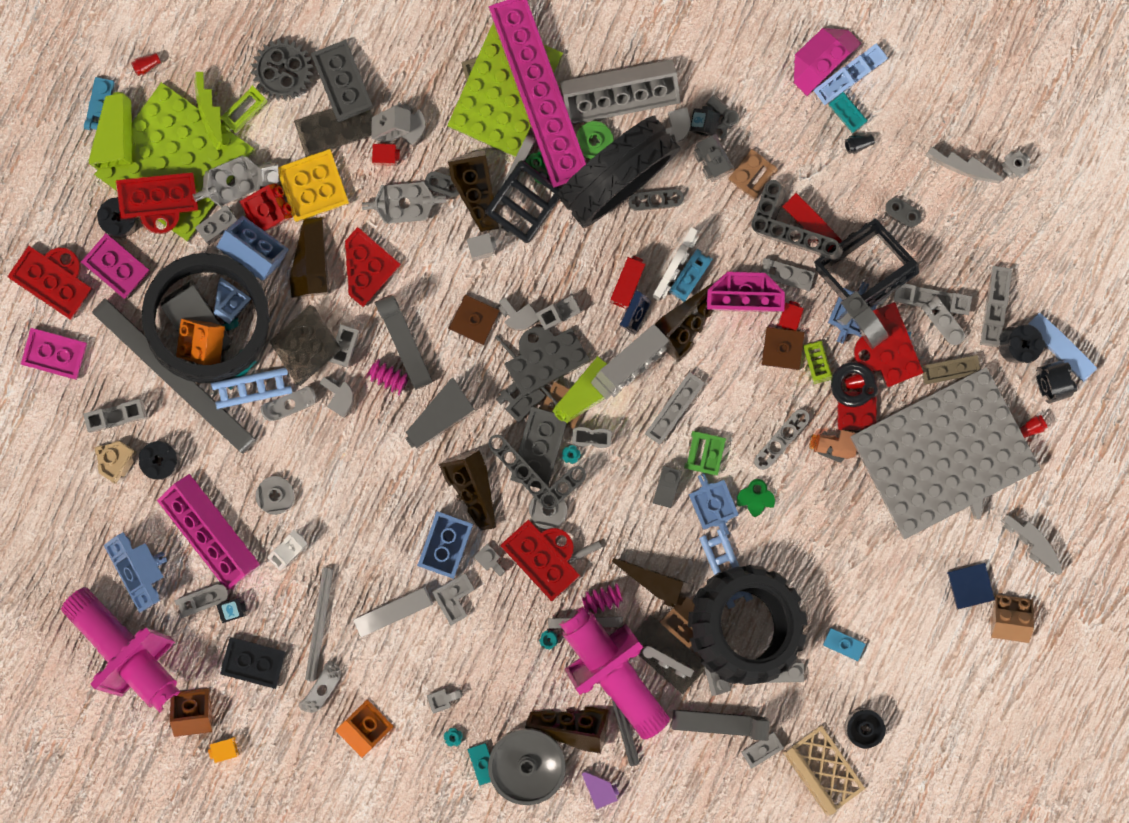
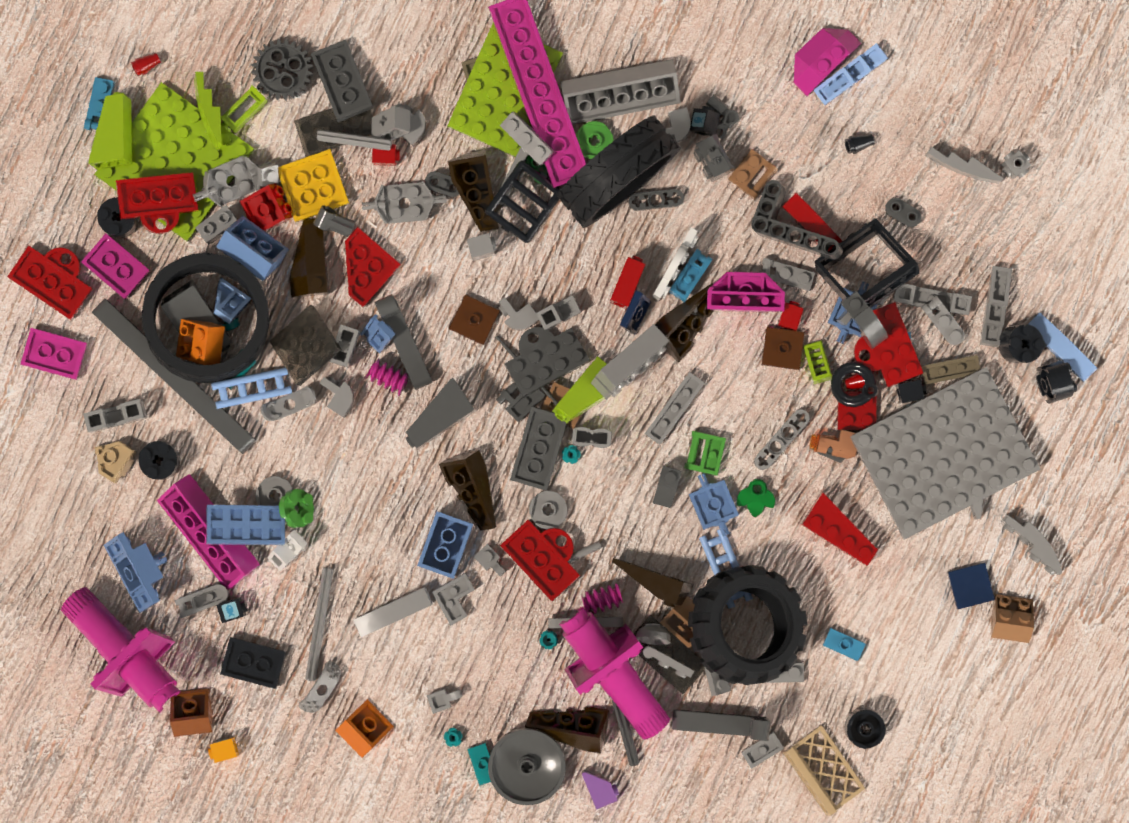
dark grey beam [488,435,586,509] -> none
teal plate [828,92,868,134] -> none
red cone [1019,414,1048,438] -> none
none -> medium blue plate [206,505,285,545]
none -> bright green plate [279,489,314,528]
none -> dark grey piece [313,205,355,237]
none -> light grey axle [317,129,392,151]
none -> medium blue plate [360,314,395,354]
none -> light grey plate [500,111,555,166]
none -> light grey piece [636,623,671,645]
none -> red wedge [800,492,878,566]
none -> black brick [896,380,927,404]

